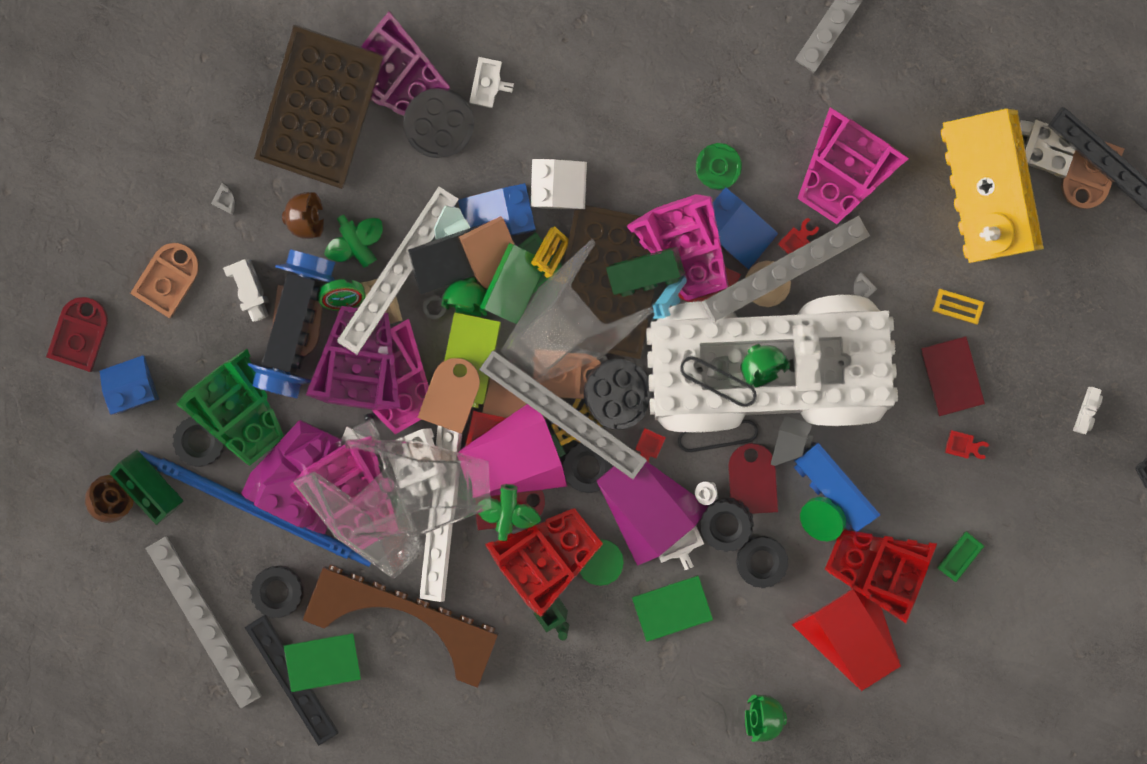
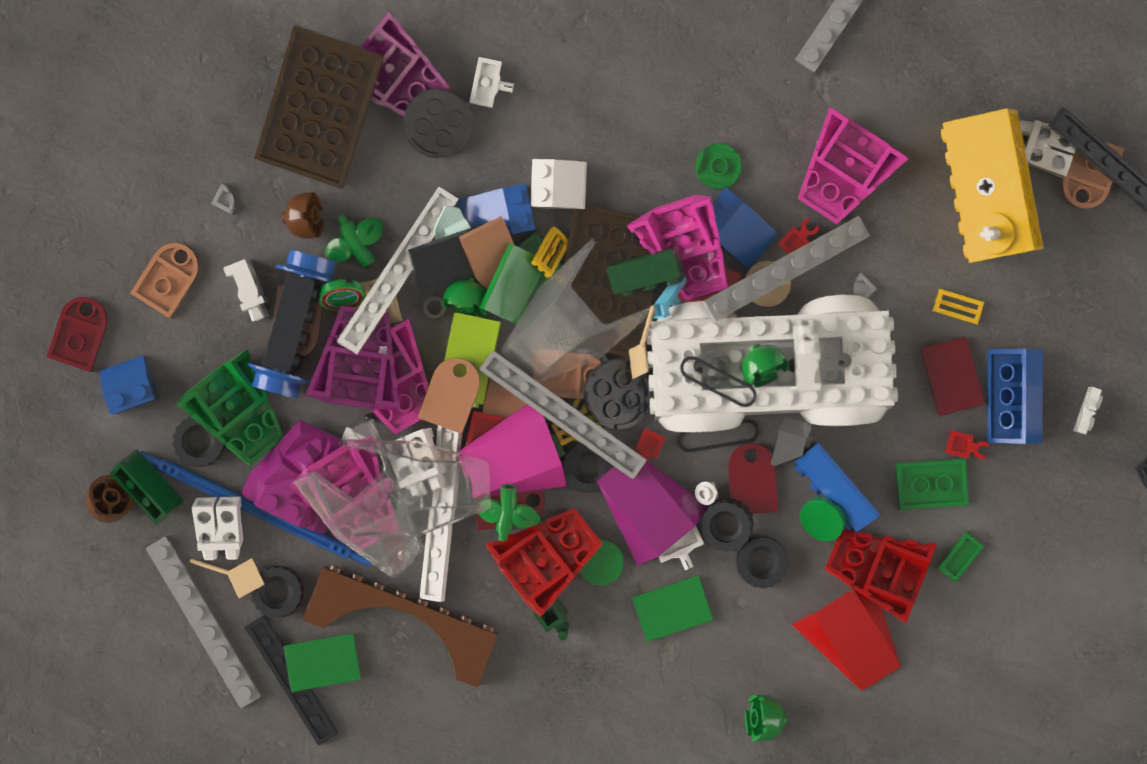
none -> tan piece [190,558,265,599]
none -> white hips [192,497,244,560]
none -> tan piece [629,306,655,379]
none -> green tile [895,458,969,510]
none -> blue slope [987,349,1043,444]

